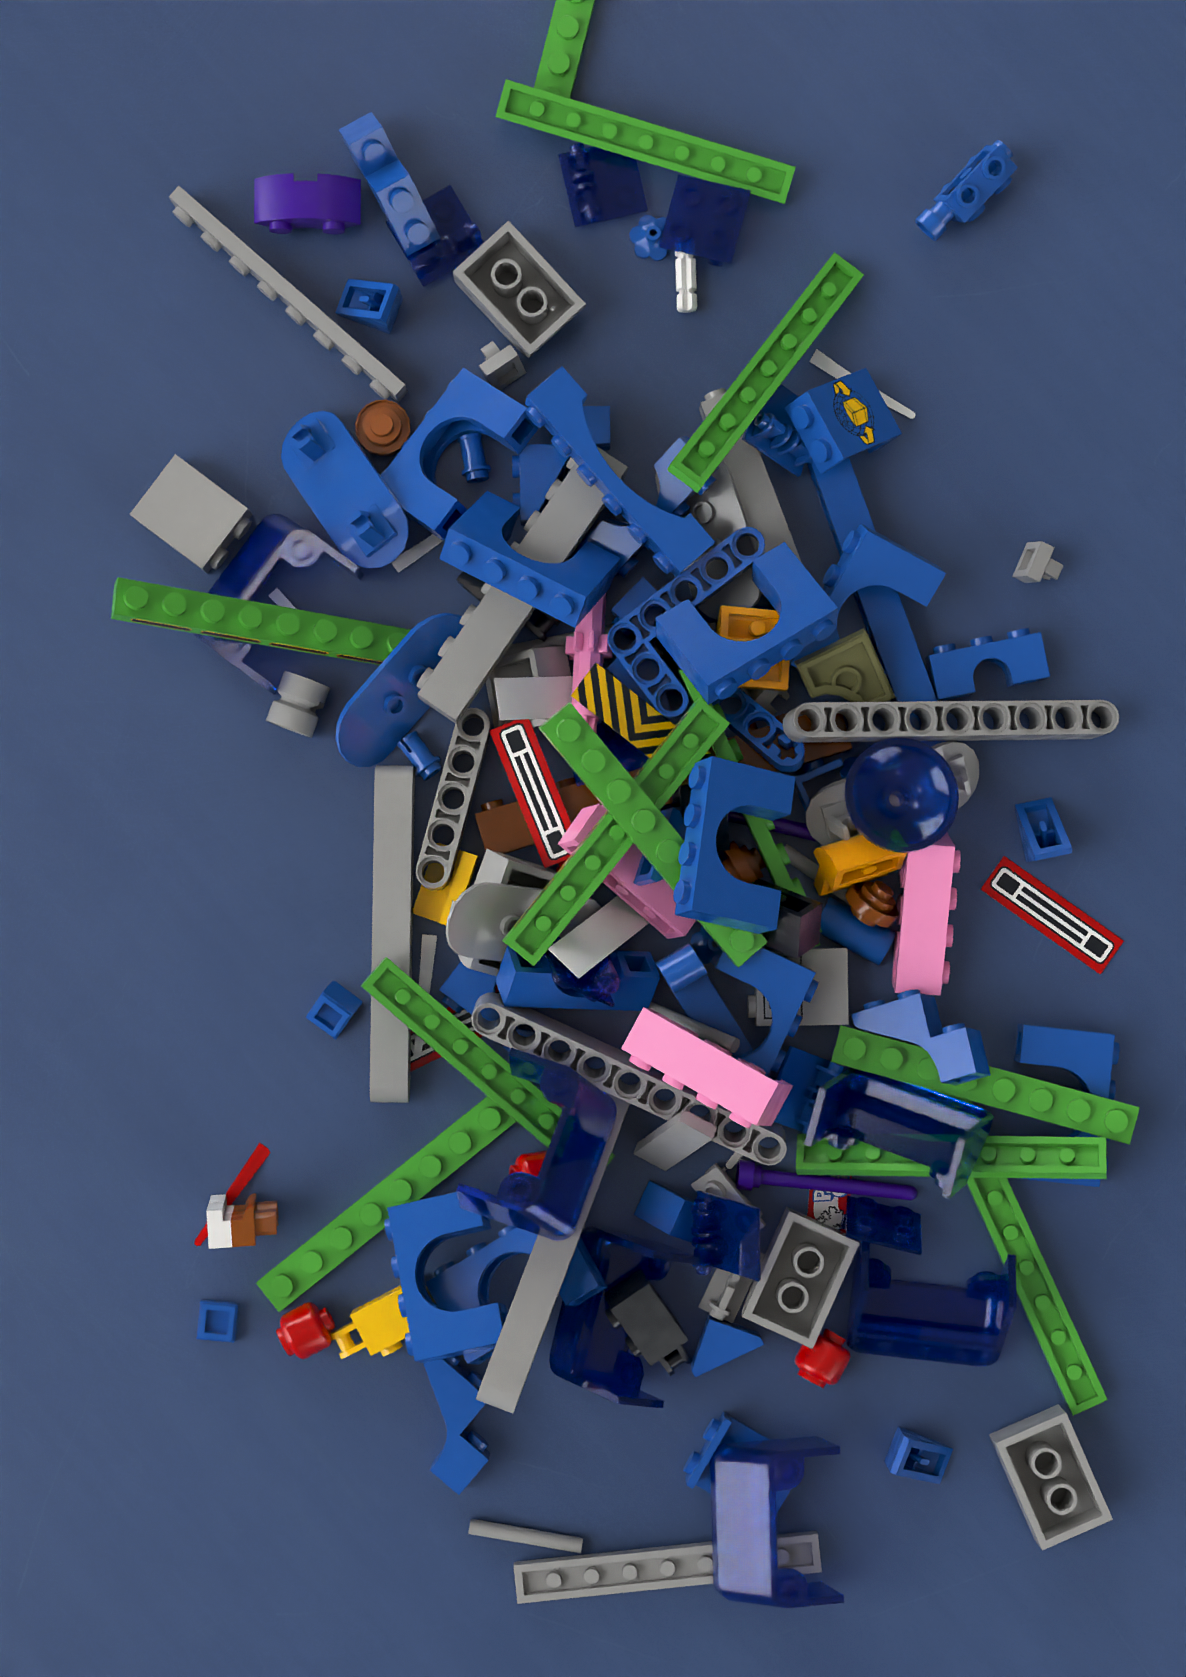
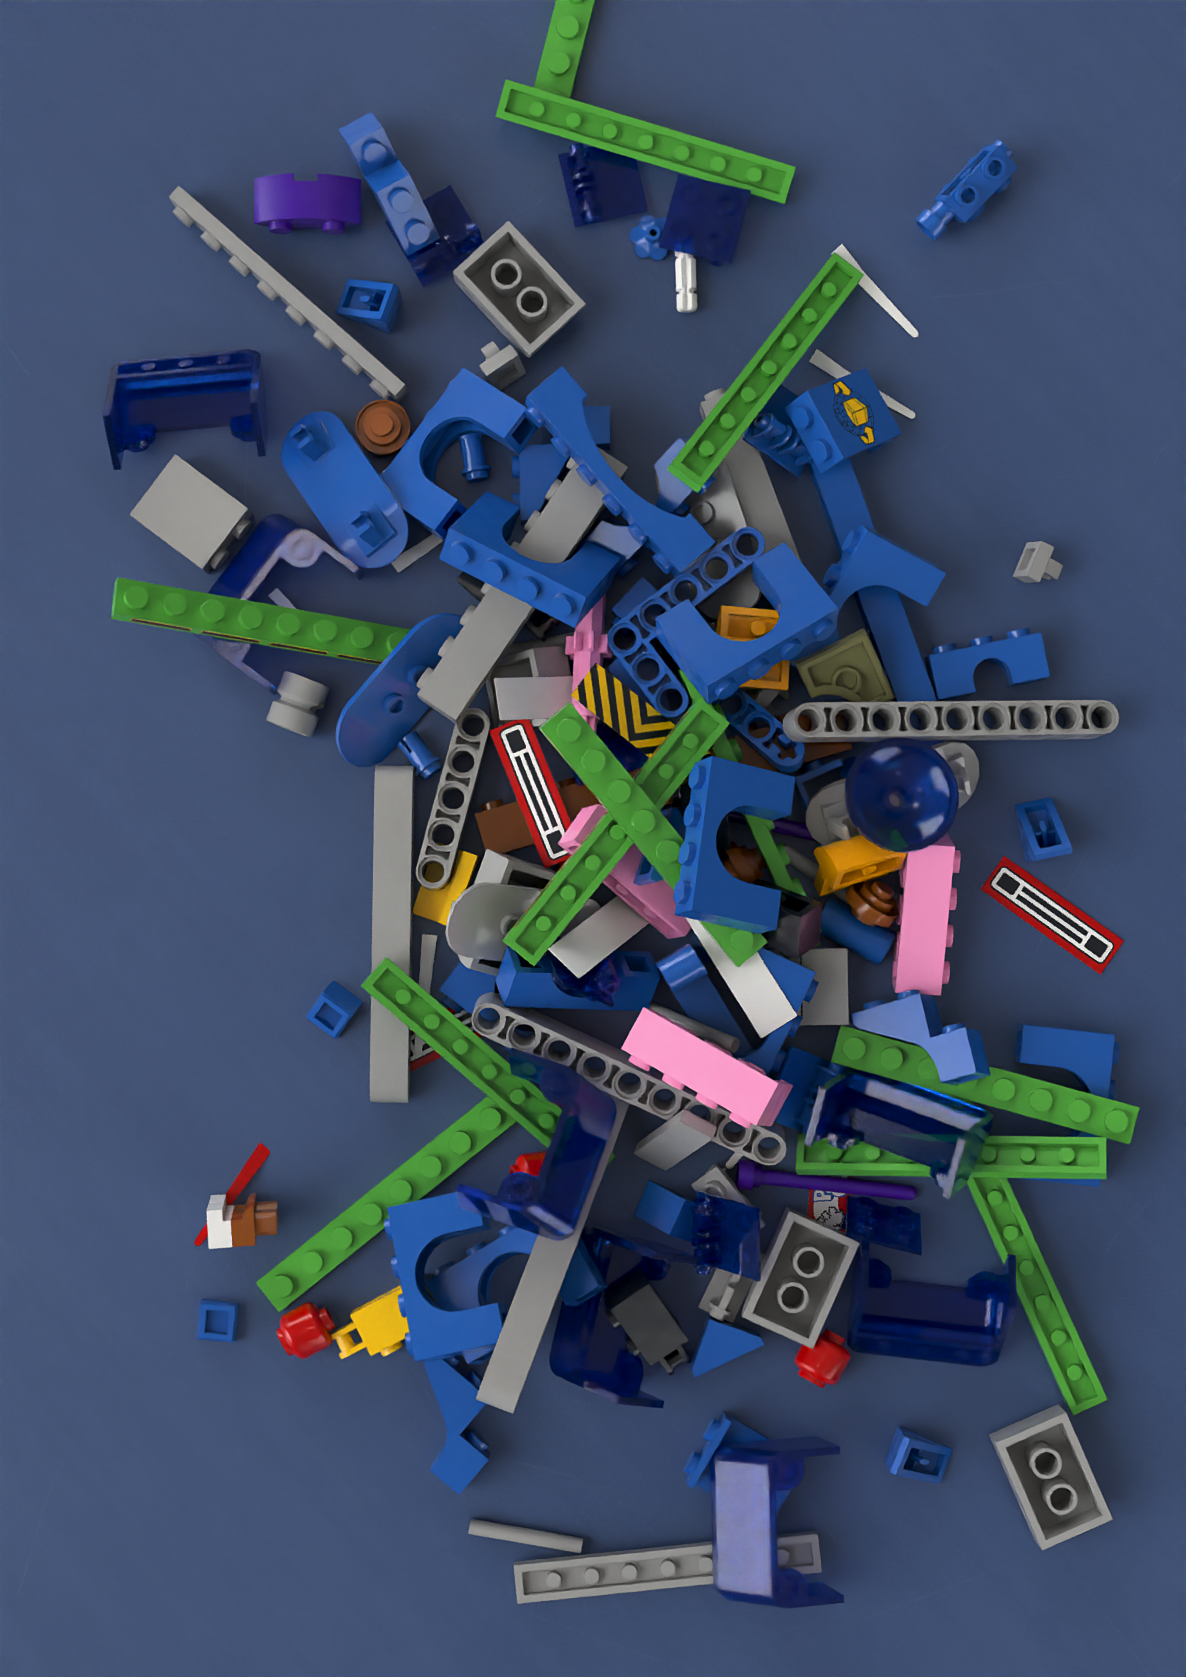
none -> clear blue windscreen [102,349,268,470]
none -> white sticker [685,917,797,1038]
none -> white sticker [831,244,918,337]

